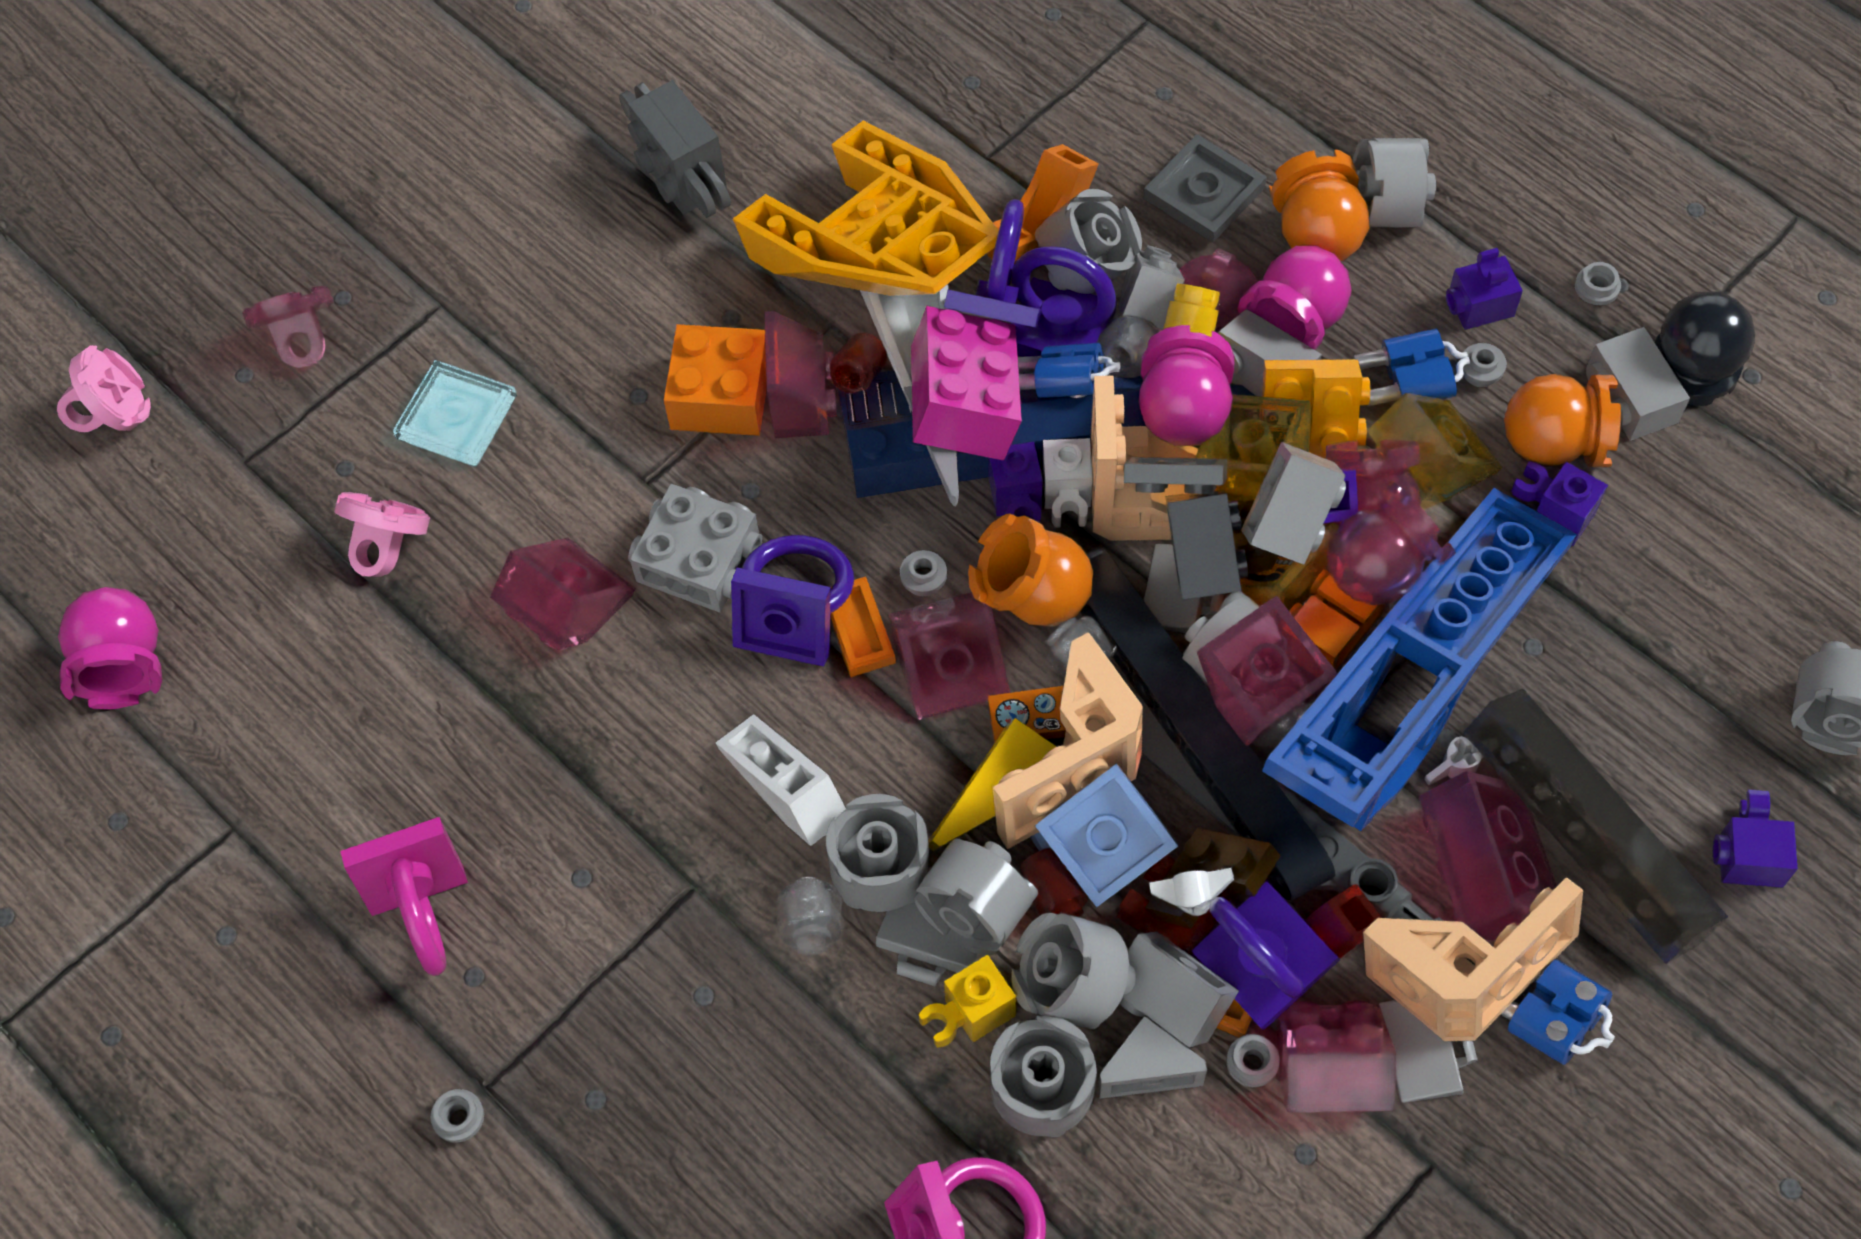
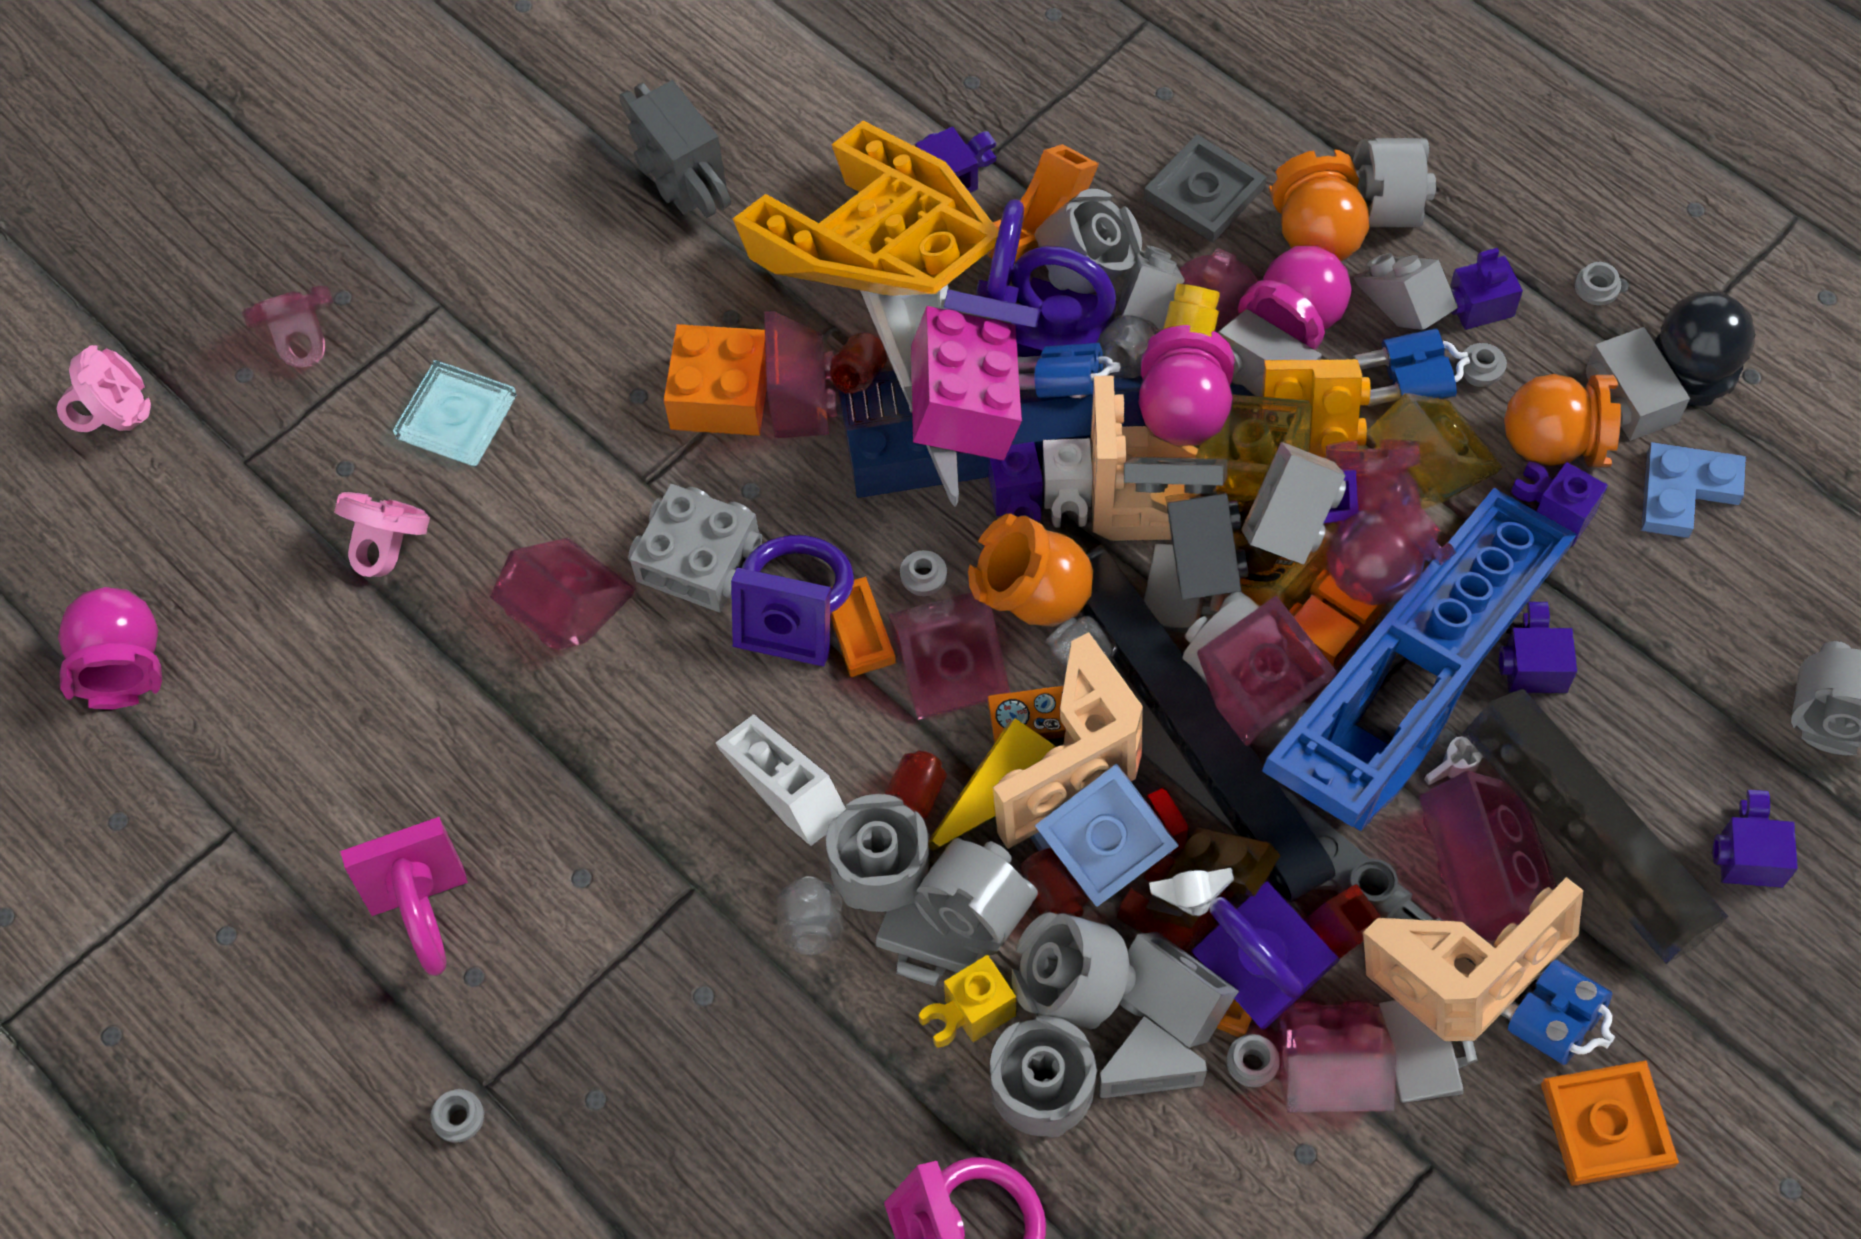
none -> clear red brick [884,750,947,819]
none -> dark purple brick [915,126,996,193]
none -> red tile [1147,788,1189,855]
none -> light grey slope [1354,253,1458,330]
none -> dark purple brick [1498,602,1577,693]
none -> orange tile [1541,1060,1679,1186]
none -> medium blue plate [1641,442,1746,538]

